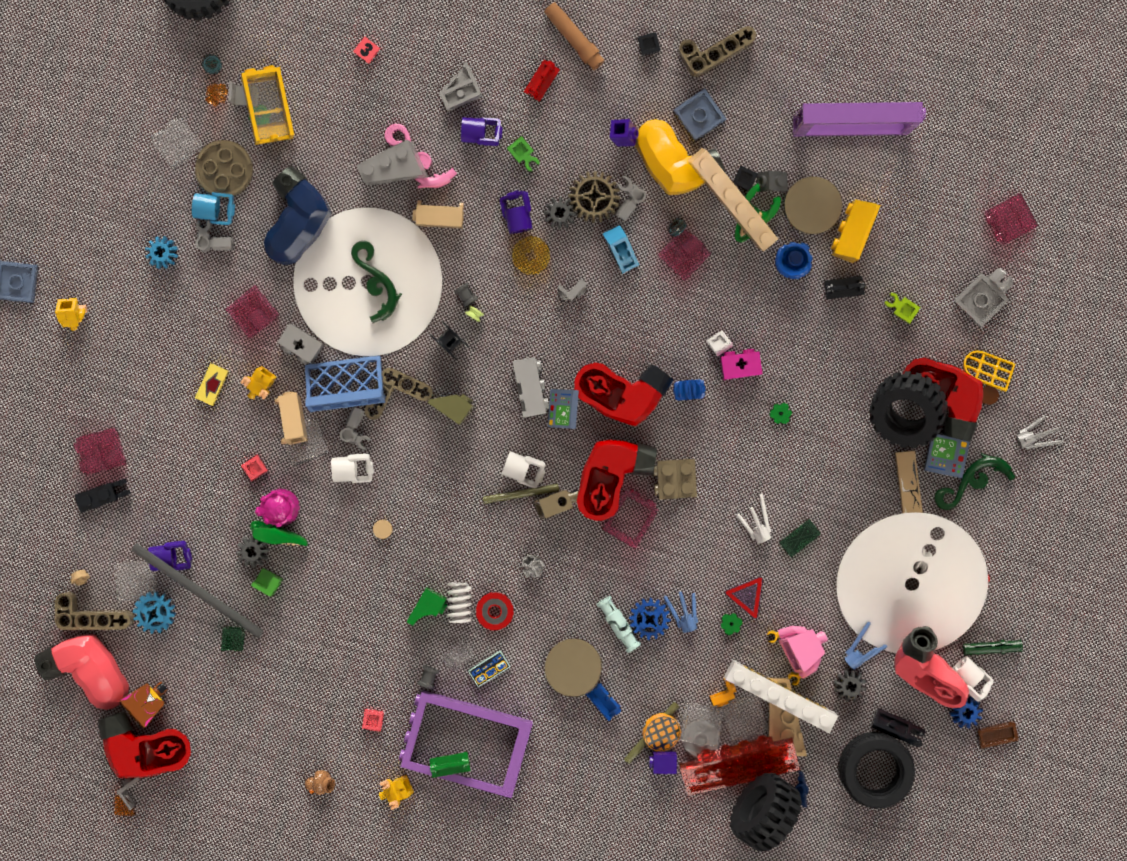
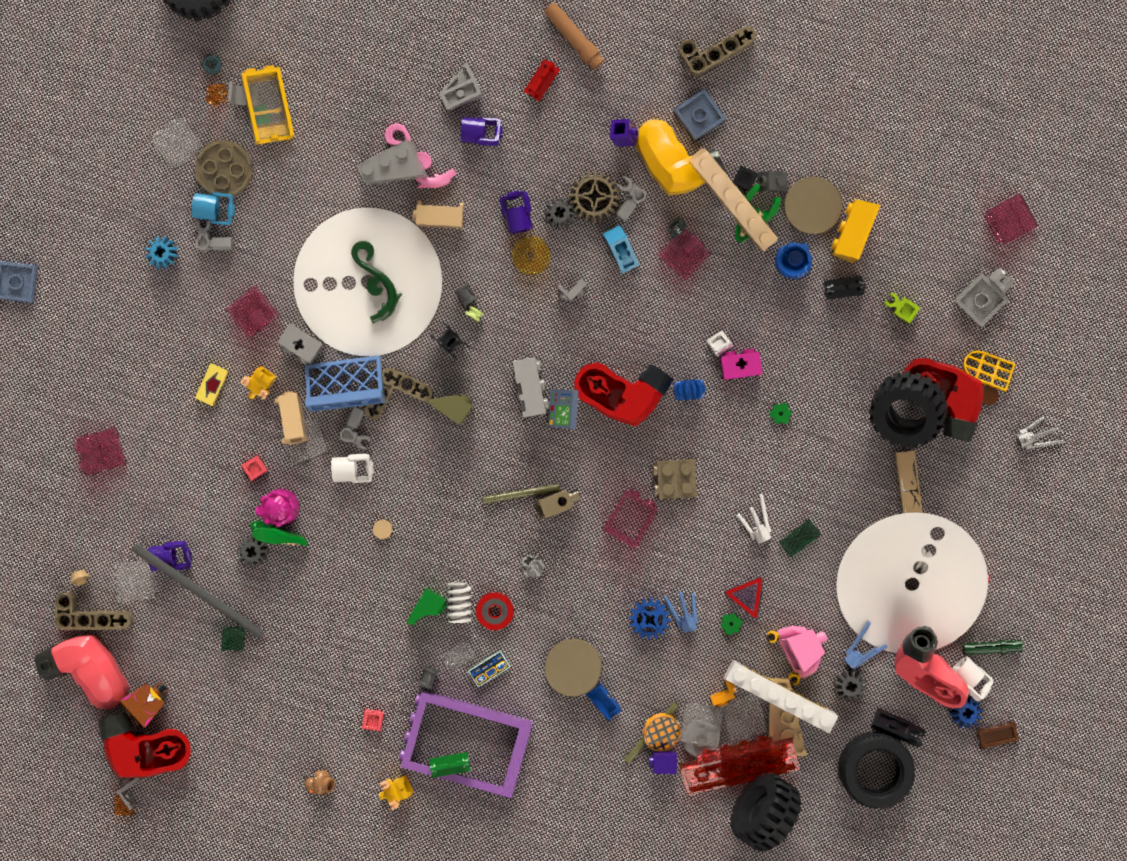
yellow piece [55,298,88,331] -> none
black hinge [74,478,131,513] -> none
dark azure gear [133,591,176,634] -> none
bright green panel [251,568,283,597] -> none
dark blue piece [264,166,332,265] -> none
coral tile [353,37,381,64] -> none
white piece [502,451,546,488] -> none
bright green plate [507,136,540,172] -> none
red piece [576,440,657,521] -> none
light aqua piece [596,595,641,653] -> none
black plate [637,32,661,57] -> none
medium lavender window [793,102,926,137] -> none
dark blue piece [795,771,809,807] -> none
tile [924,434,970,478] -> none
dark green plant [934,453,1016,510] -> none

